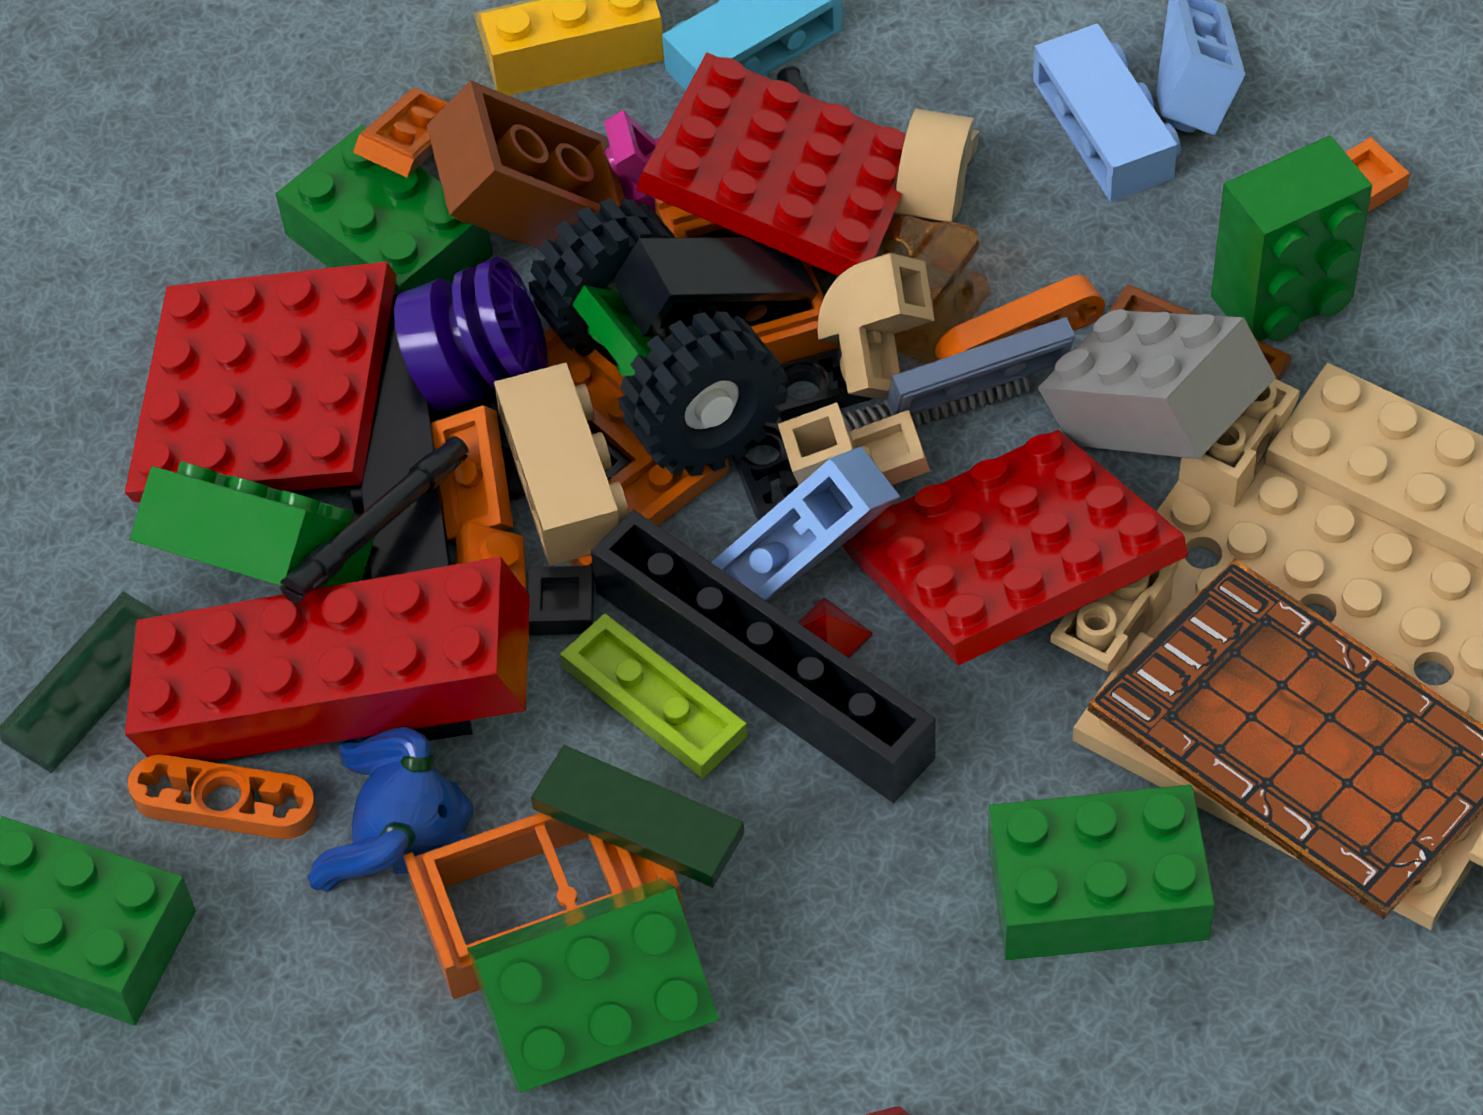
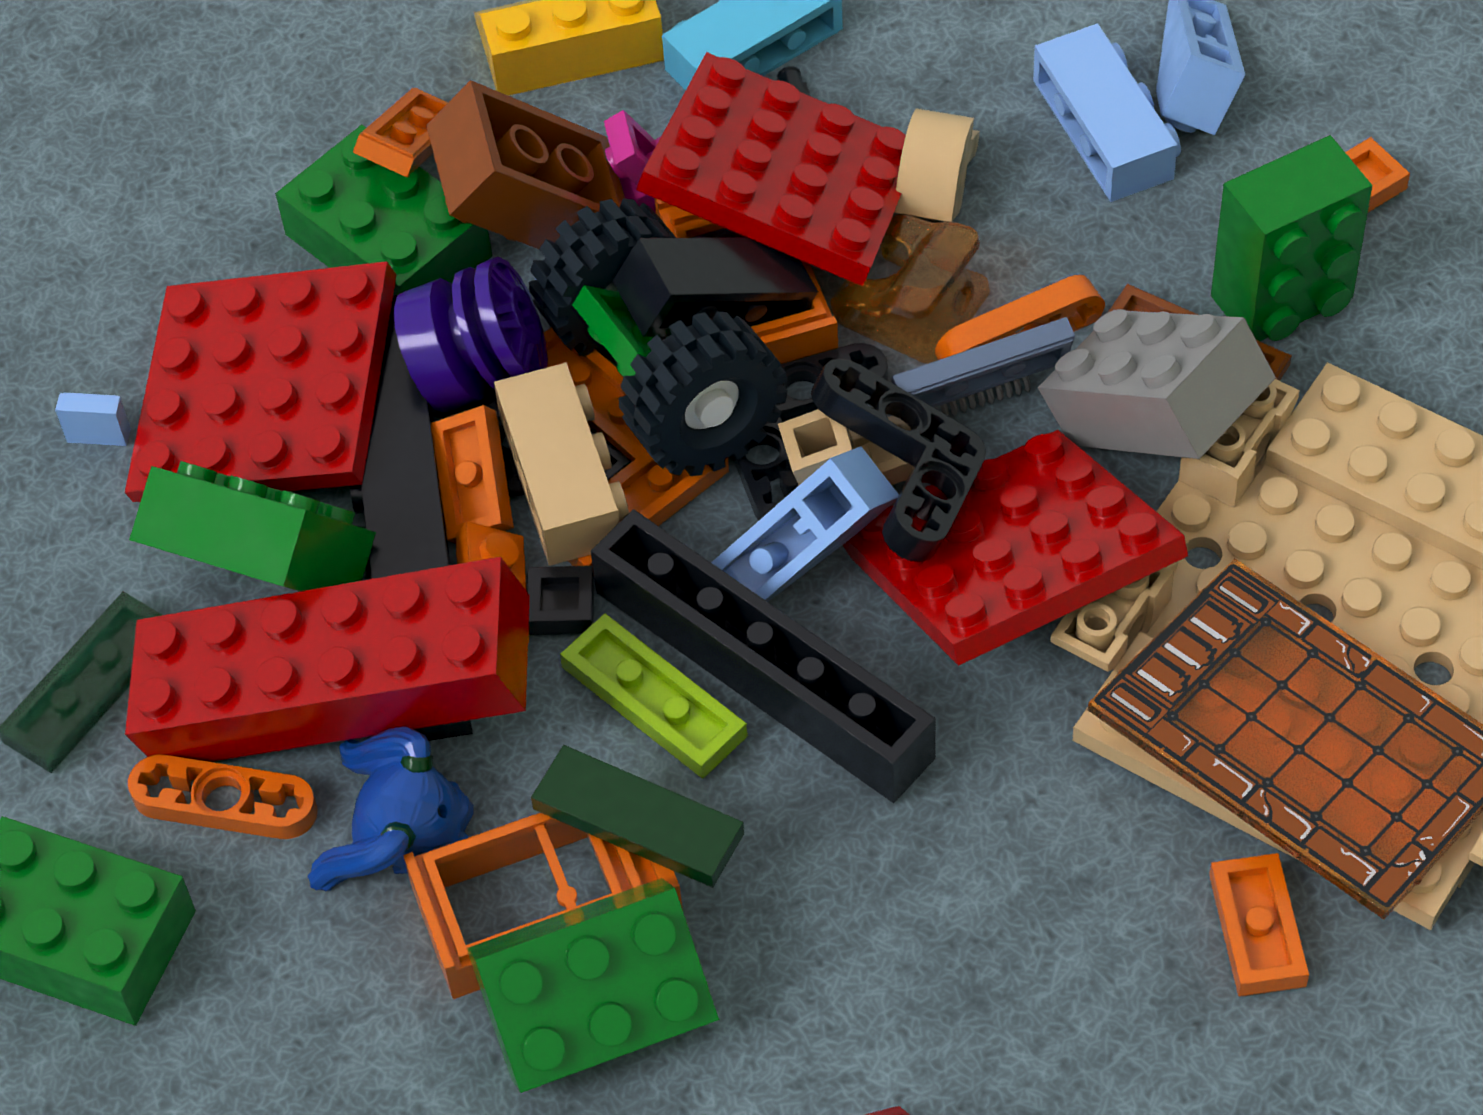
black piece [280,436,469,603] -> none
red slope [797,597,872,658] -> none
tan brick [818,253,935,400] -> none
green brick [988,784,1215,961] -> none
none -> light blue tile [55,392,131,446]
none -> black beam [811,358,986,562]
none -> orange plate [1209,853,1309,997]

